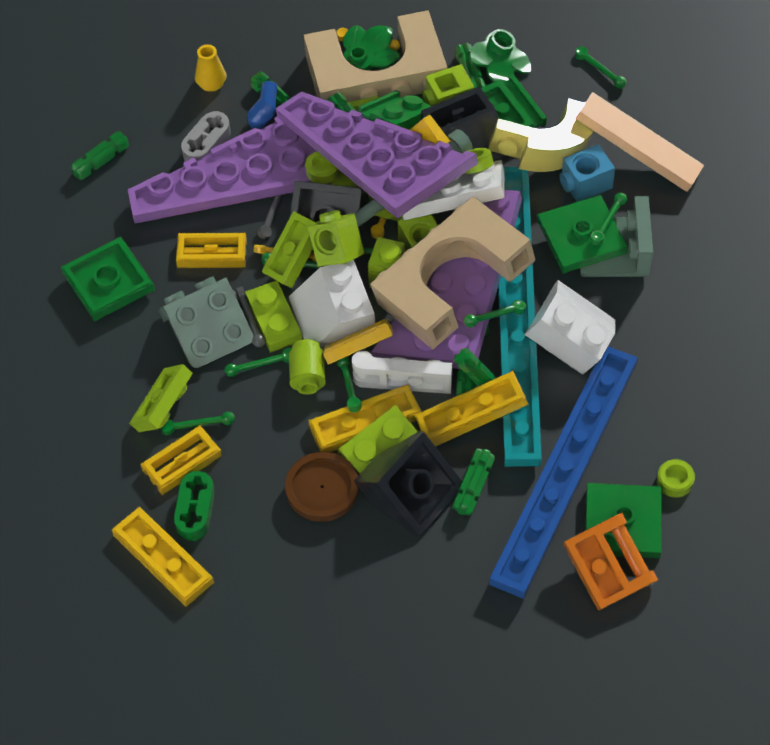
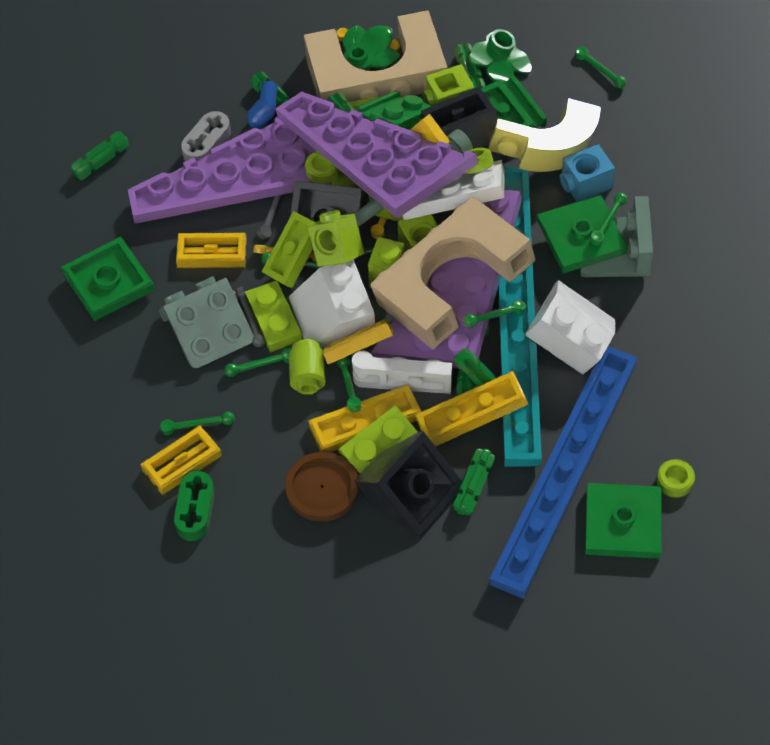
yellow tile [112,506,214,607] -> none
lime plate [129,364,193,432] -> none
yellow cone [195,44,227,92] -> none
orange plate [563,513,658,611] -> none
light nougat tile [575,92,704,192] -> none

